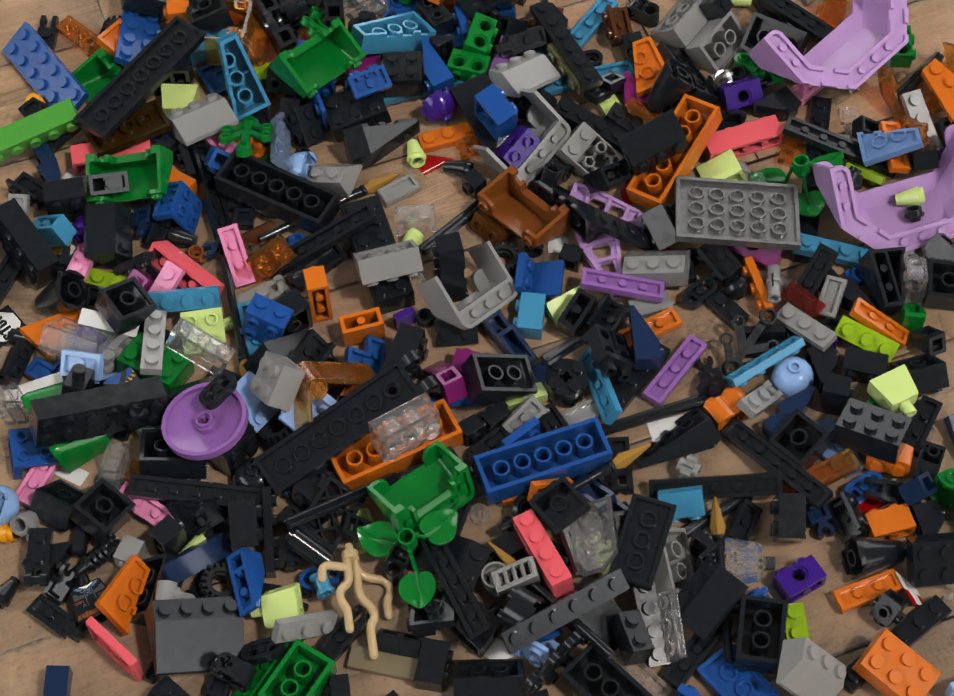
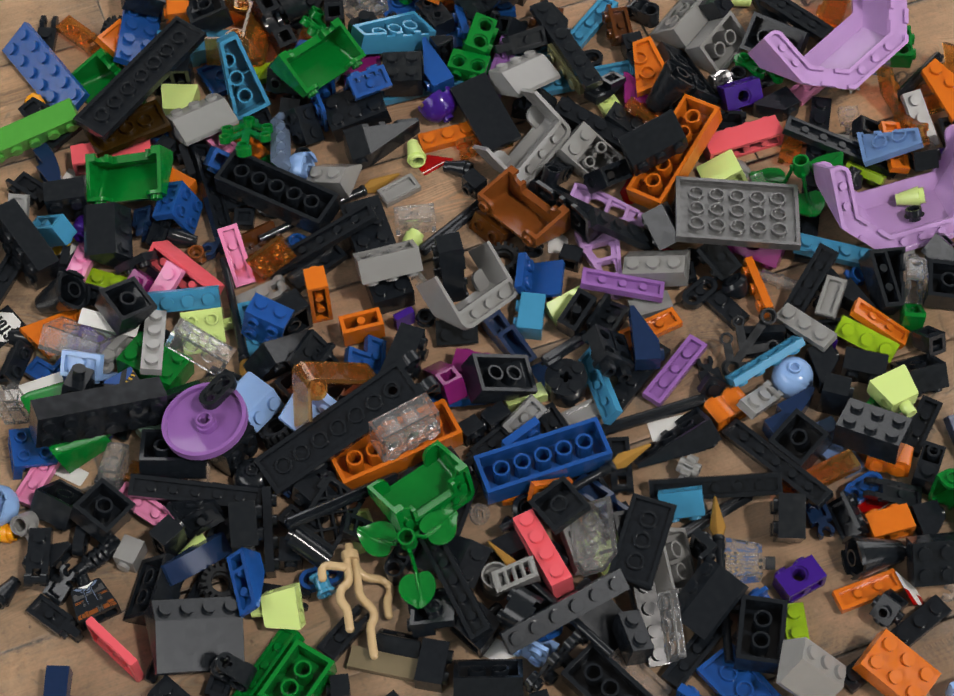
black slope [87,171,130,196] -> none
orange wing [94,554,150,635] -> none
light grey axle [155,580,195,600] -> none
black plate [241,636,286,665] -> none
light grey brick [249,351,306,412] -> none
light grey plate [271,609,338,644] -> none
blue brick [474,83,518,142] -> none
dark purple brick [494,124,541,169] -> none
black plate [725,498,763,548] -> none
light grey pin [766,264,782,303] -> none
clear red plate [780,280,826,319] -> none
dark blue brick [897,471,939,507] -> none

